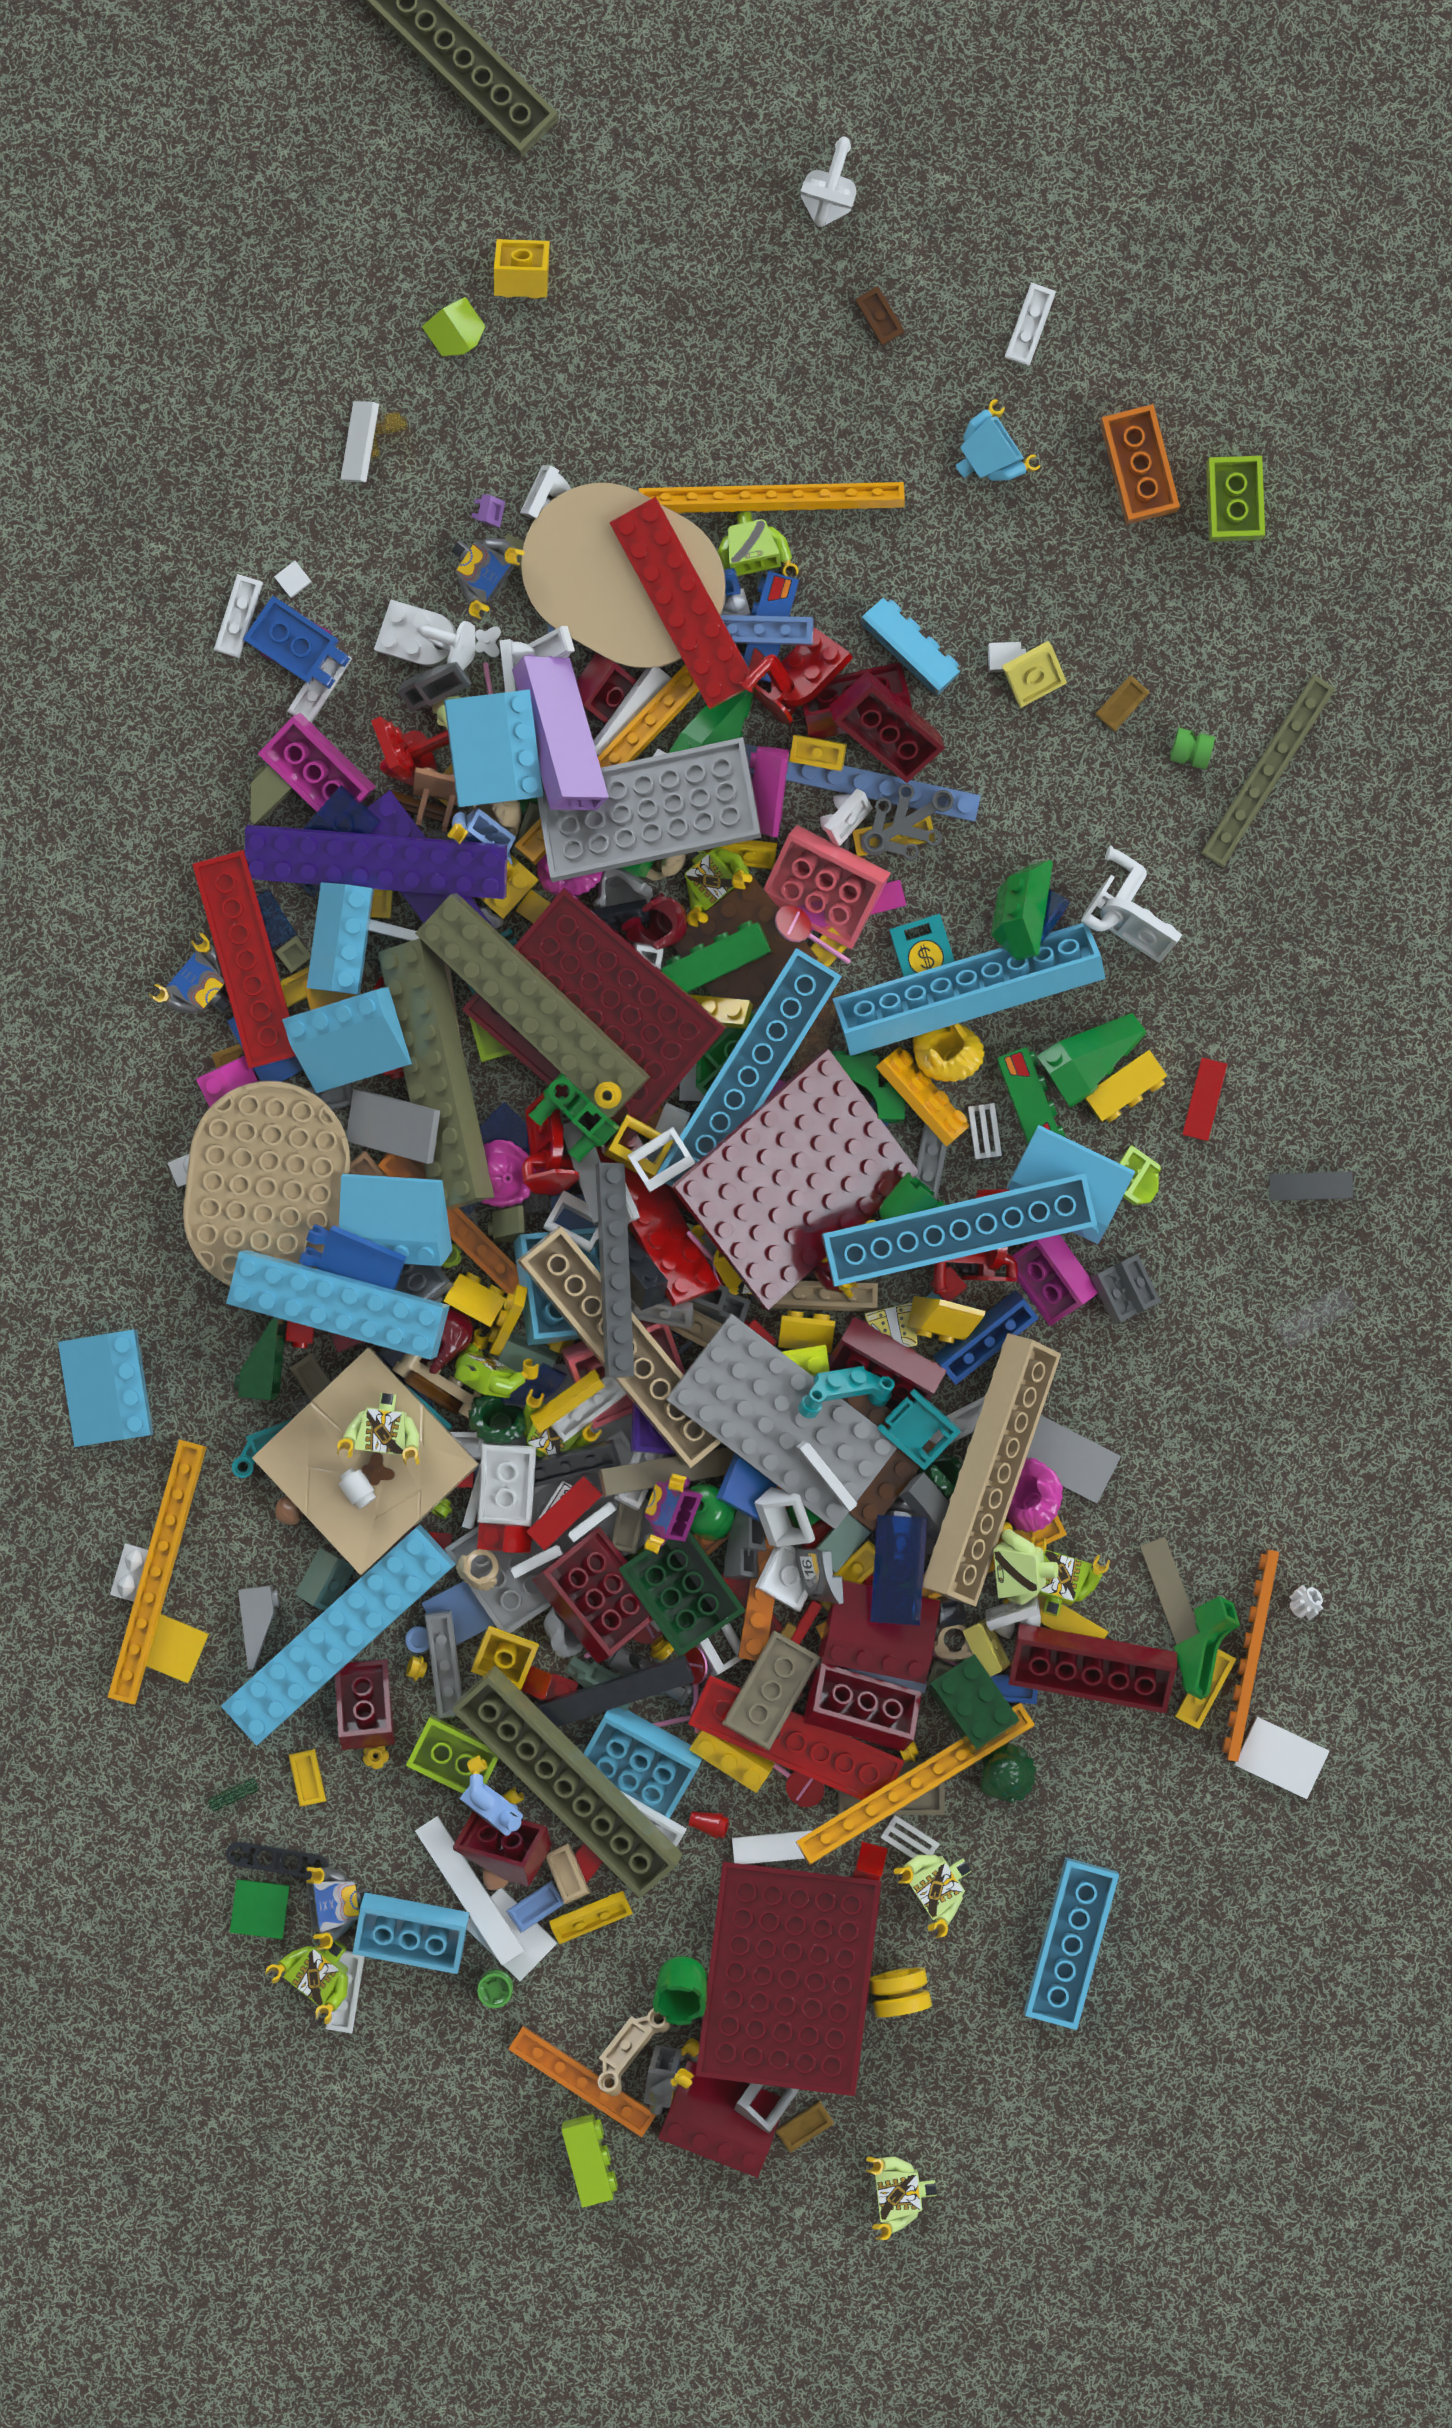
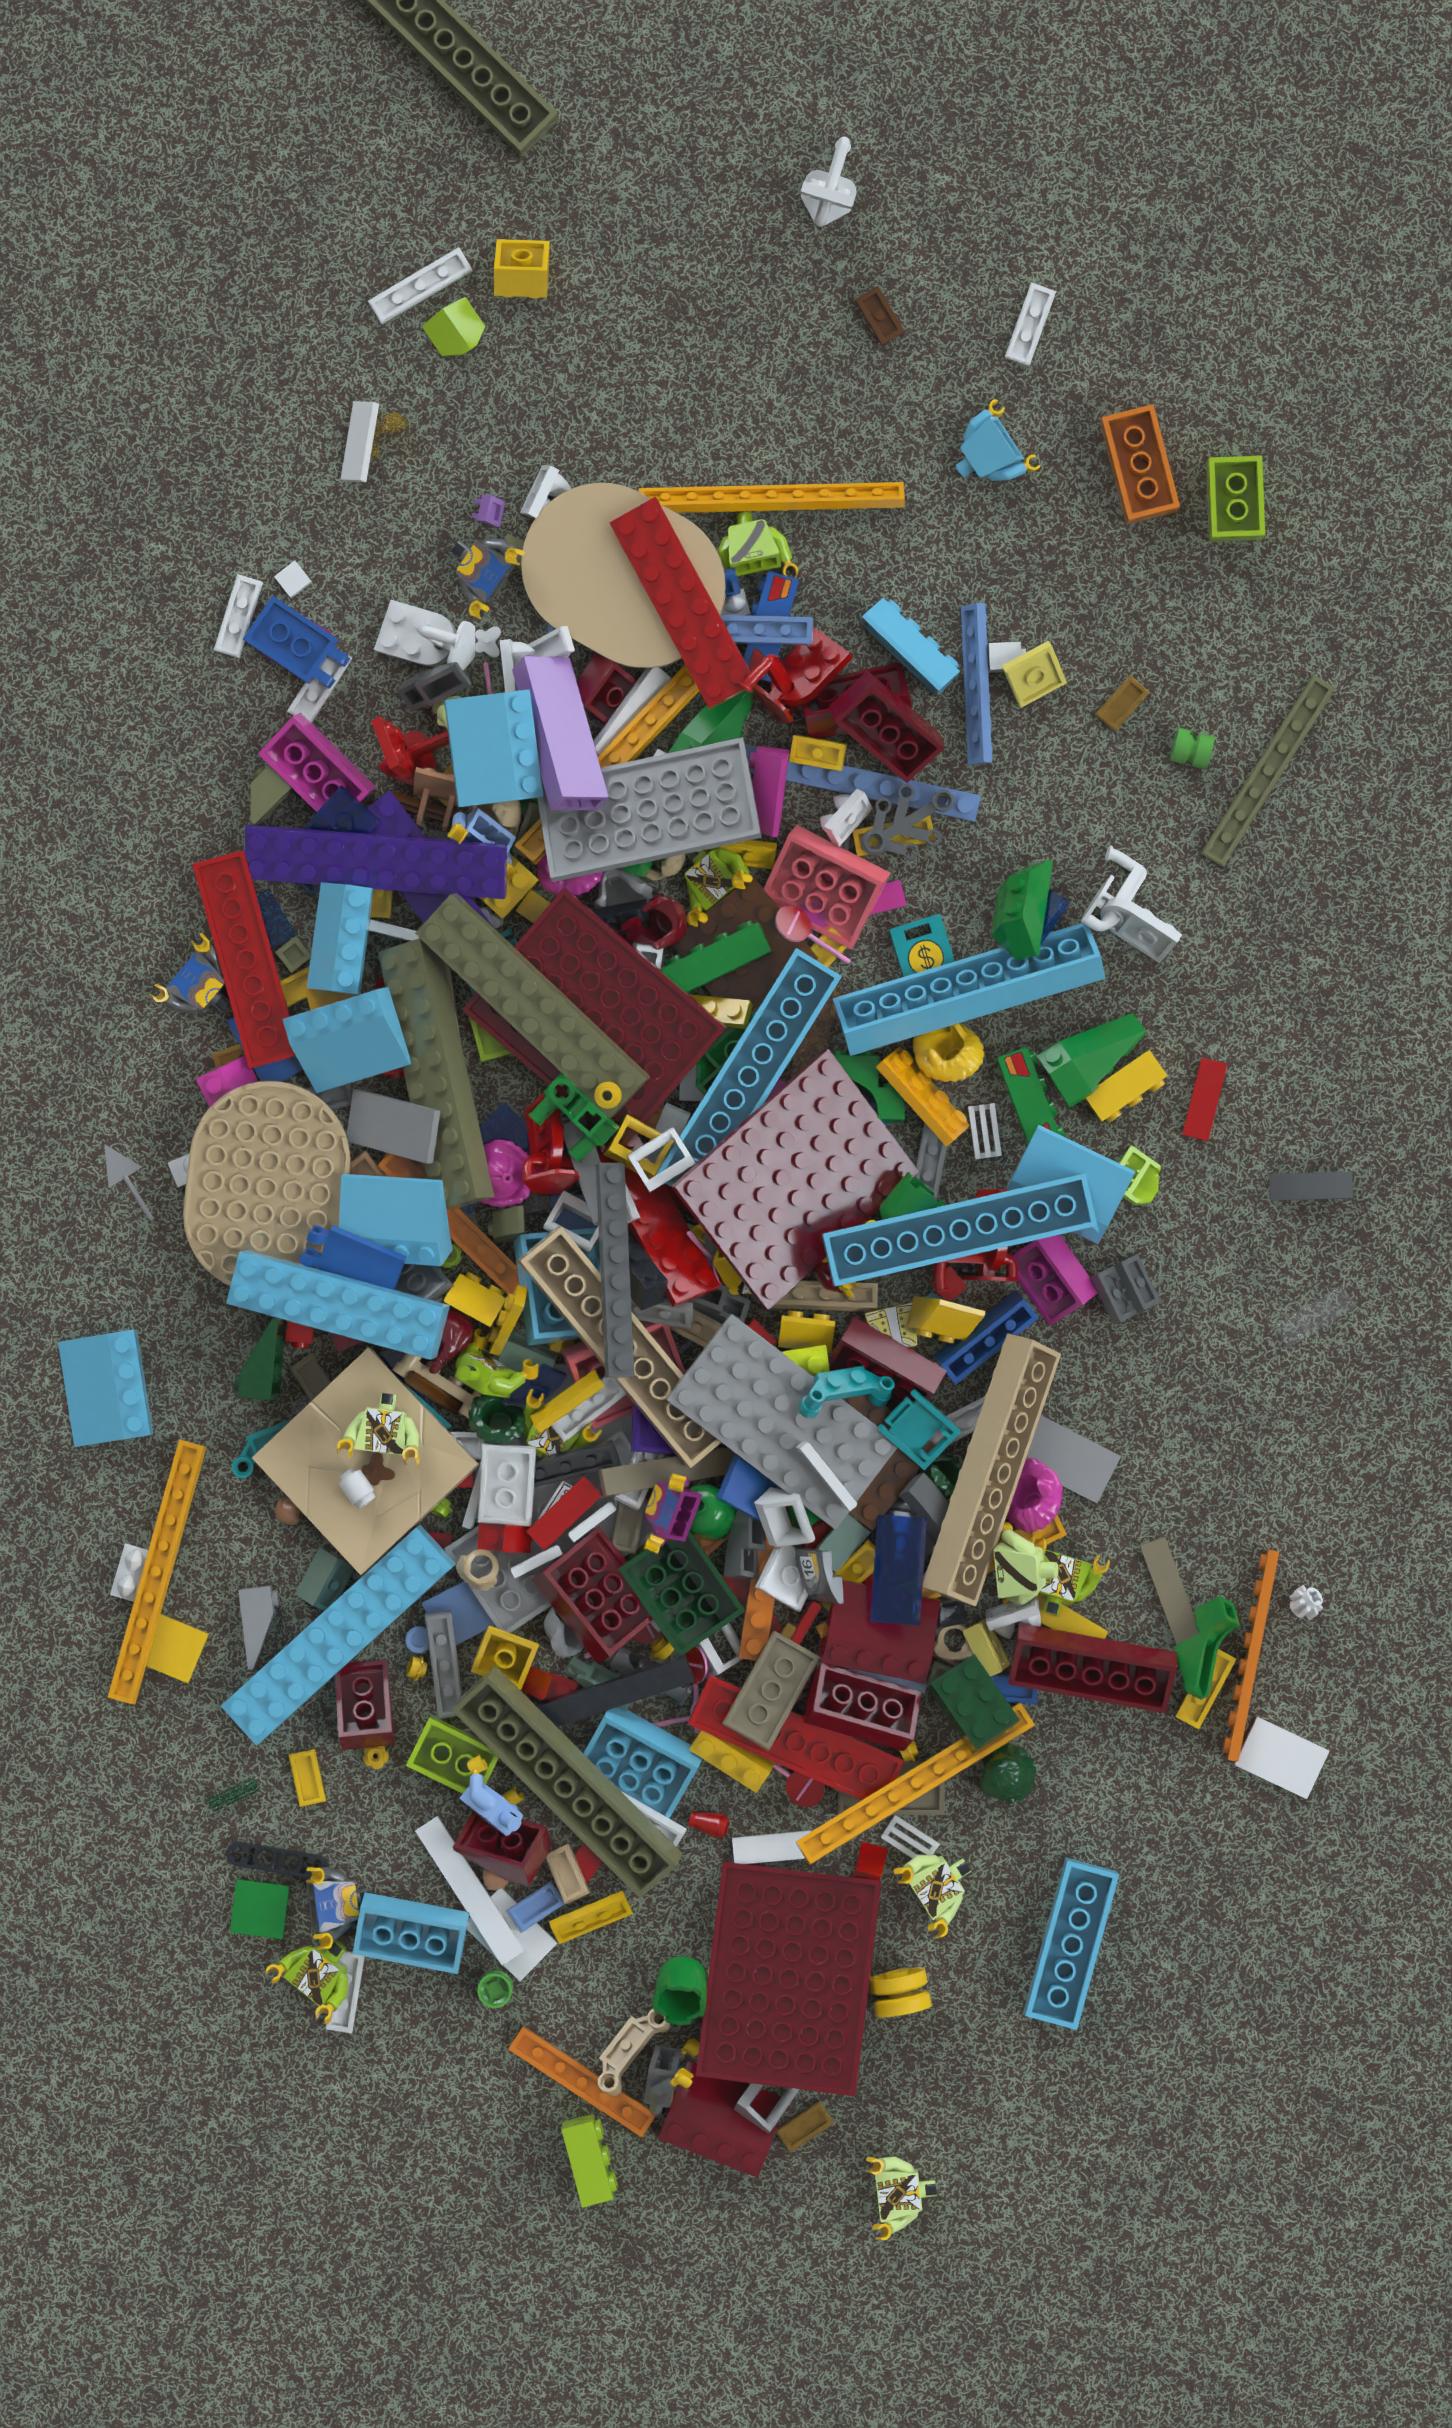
none -> light grey piece [104,1144,154,1221]
none -> white tile [368,247,473,324]
none -> medium blue plate [961,603,993,765]

